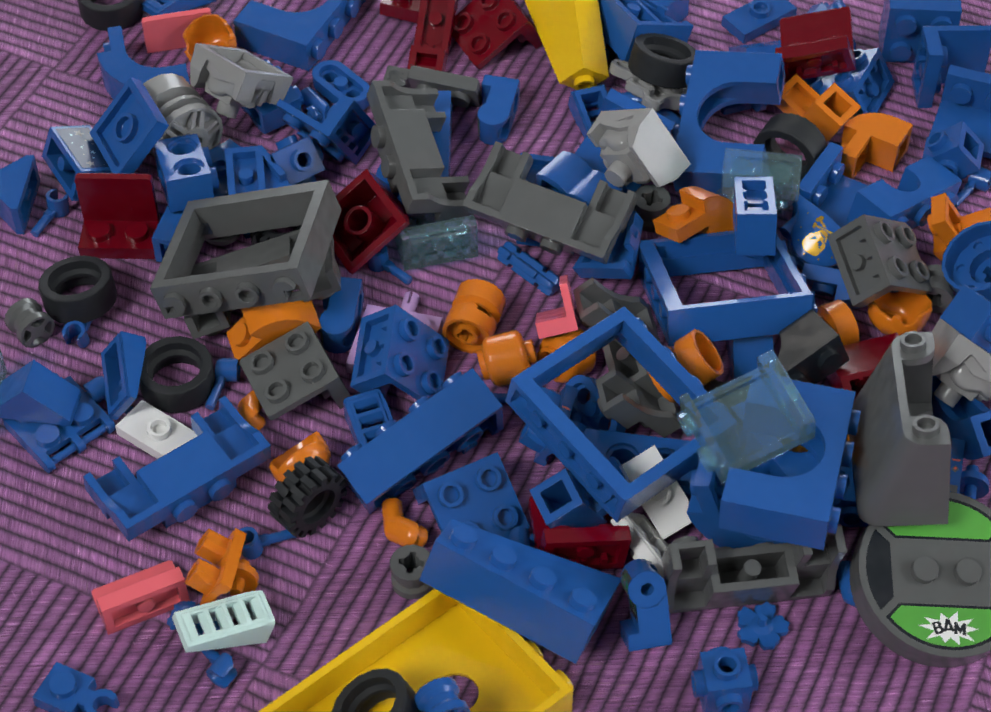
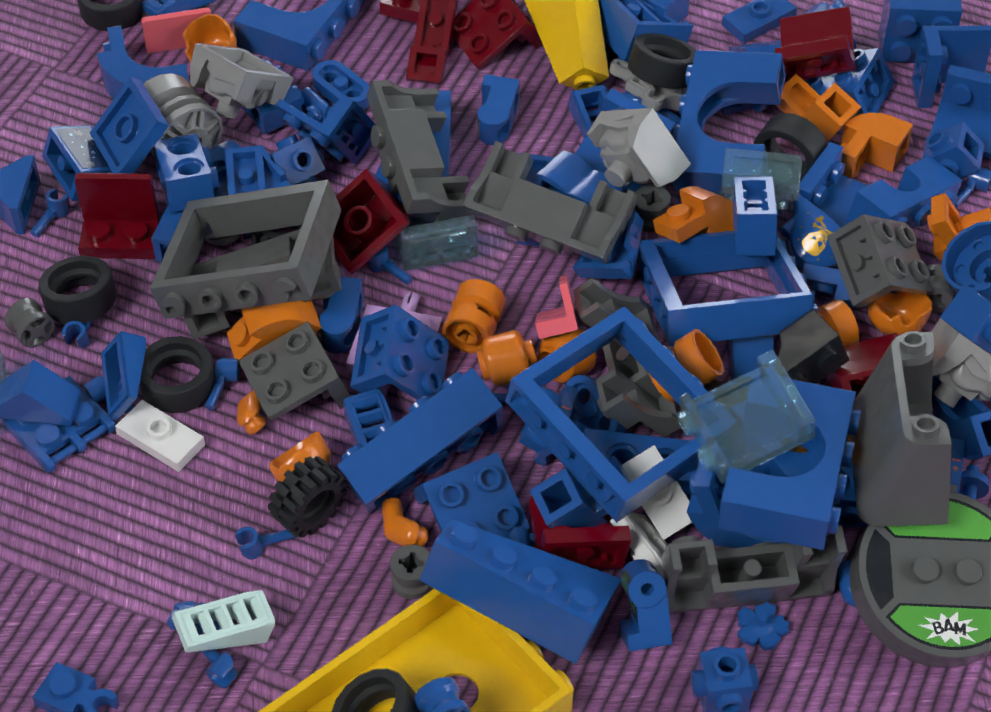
blue bracket [83,396,271,542] -> none
coral panel [91,560,190,635] -> none
orange hips [185,528,259,605] -> none
dark grey hinge [383,65,482,108] -> none
blue axle [497,241,560,296] -> none

